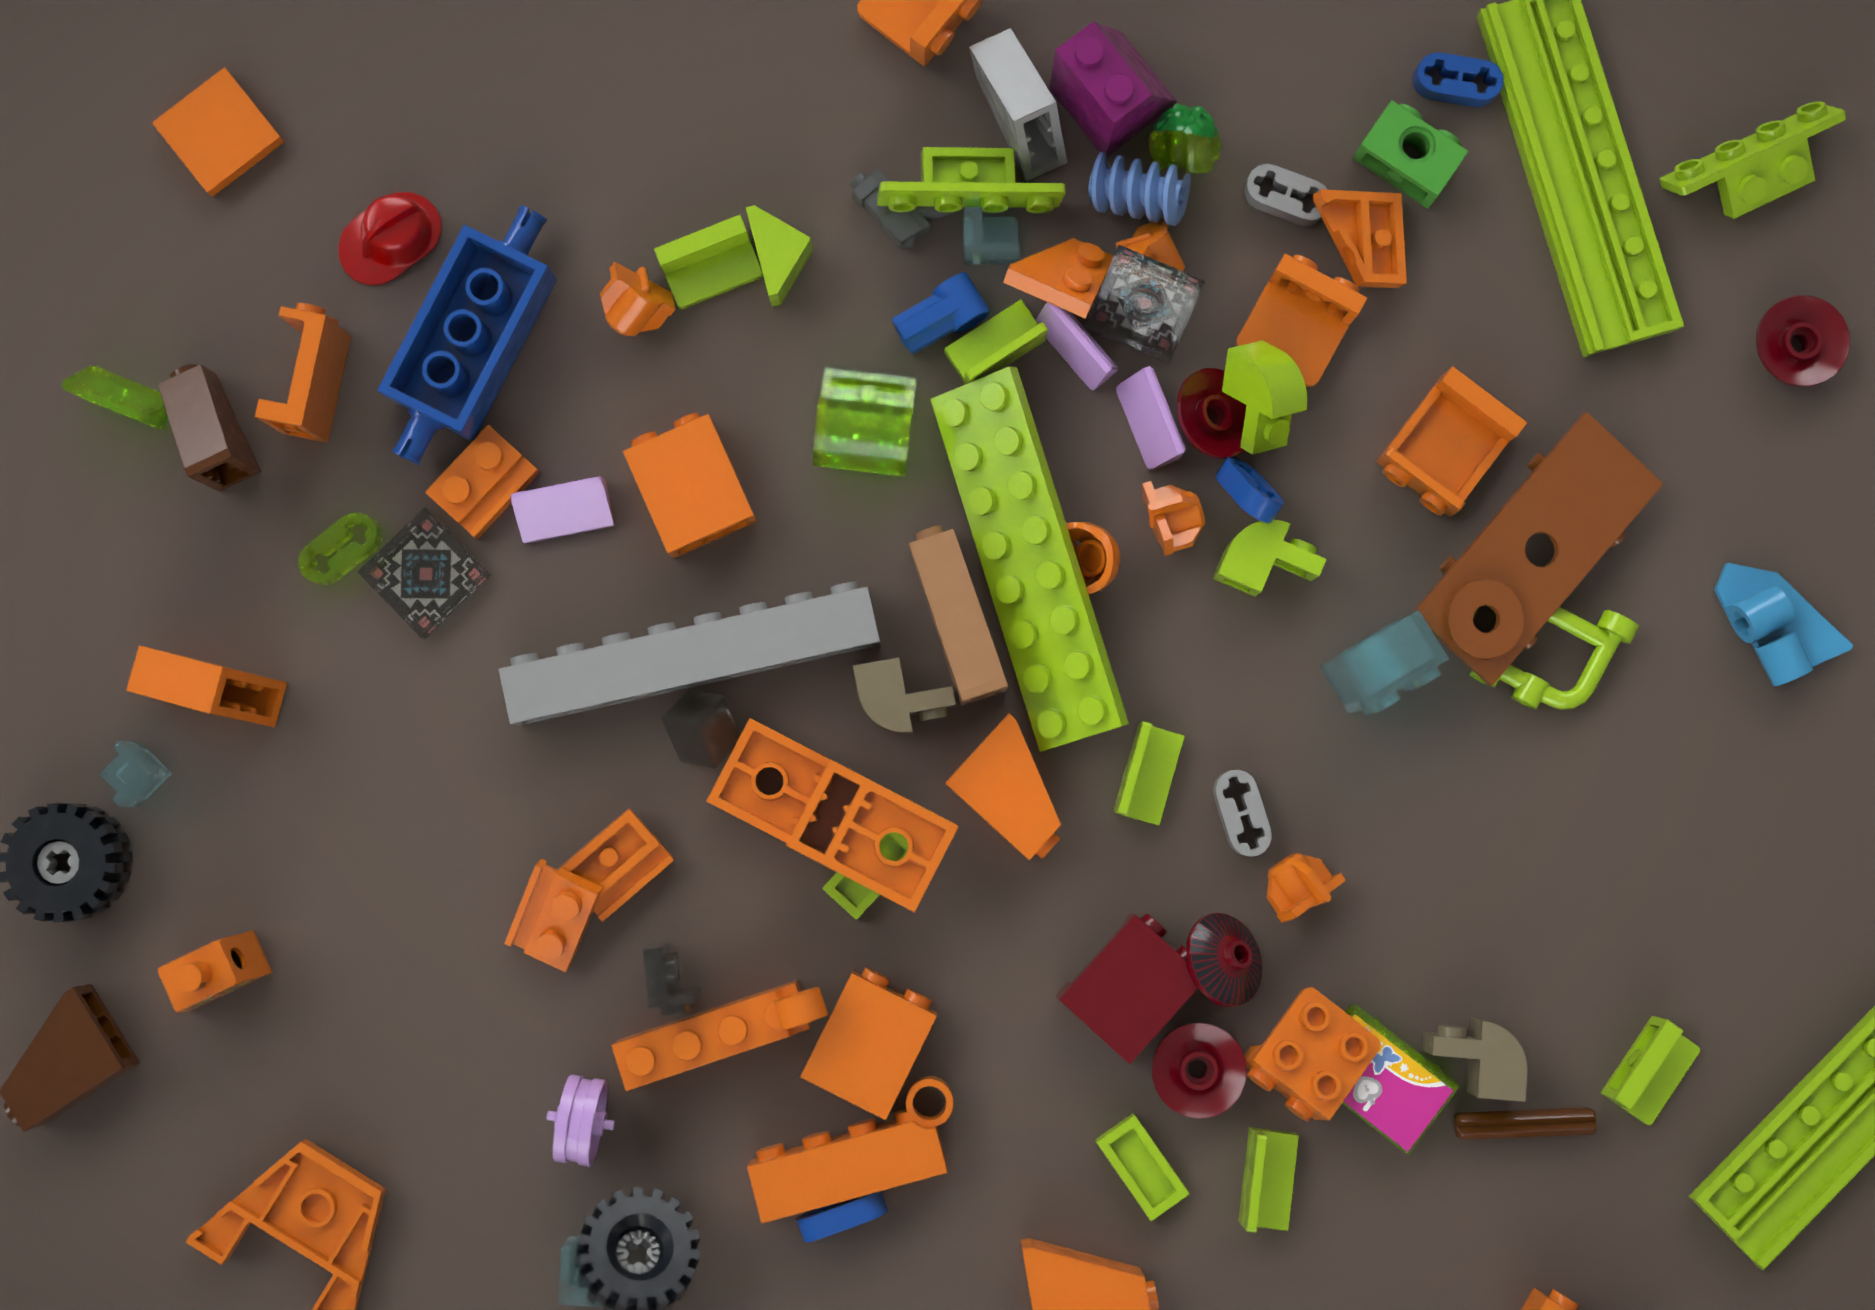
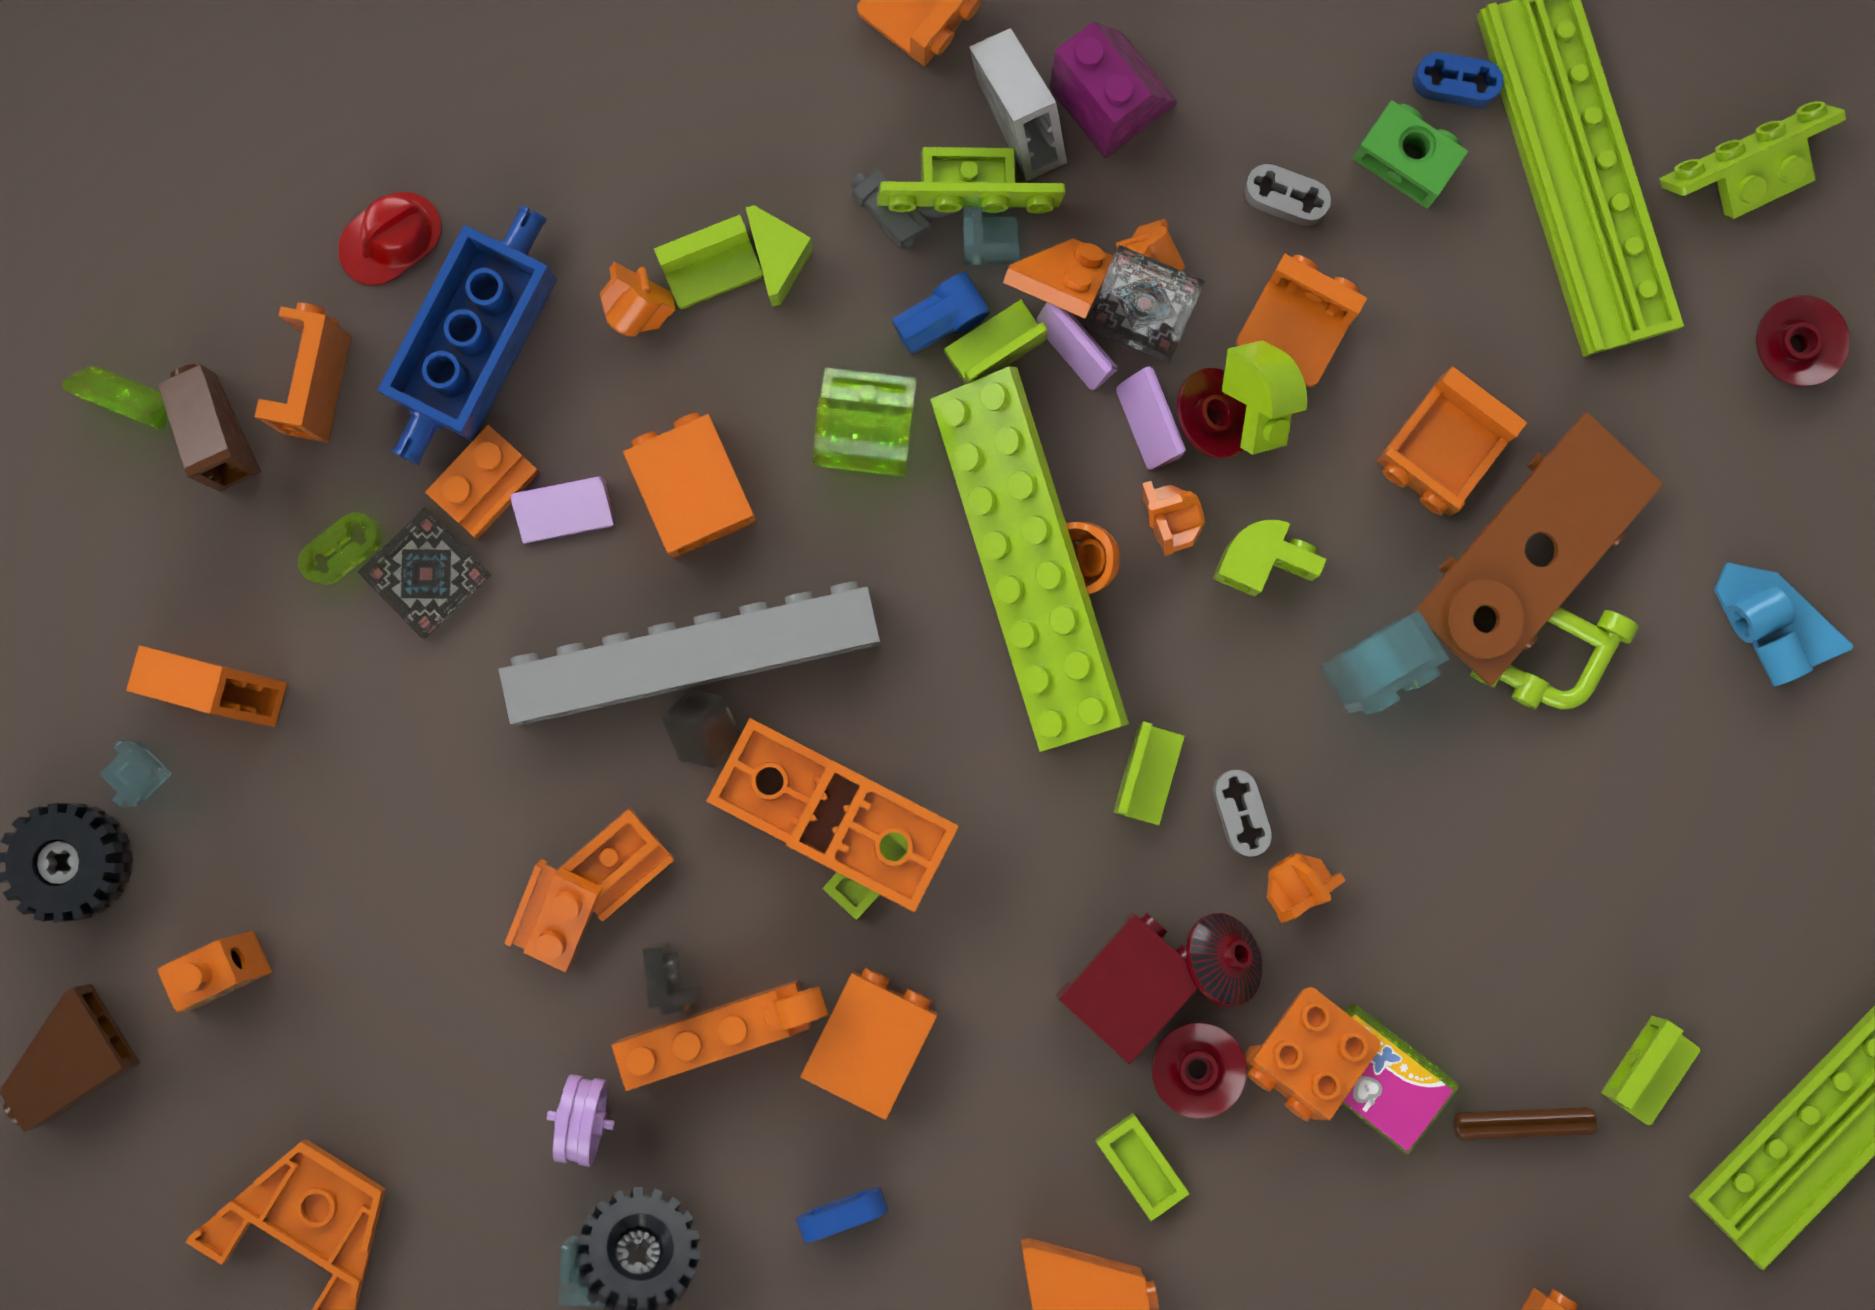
orange tile [152,67,285,197] -> none
orange hinge [747,1076,953,1224] -> none
dark tan brick [853,657,956,734] -> none
medium nougat slope [909,525,1008,706] -> none
orange slope [945,713,1061,860] -> none
medium blue piece [1088,152,1191,226] -> none
clear neon green piece [1148,103,1222,173] -> none
blue beam [1215,456,1284,523] -> none
lime panel [1238,1127,1299,1233] -> none
orange wing [1313,189,1407,288] -> none
dark tan brick [1422,1017,1528,1102] -> none

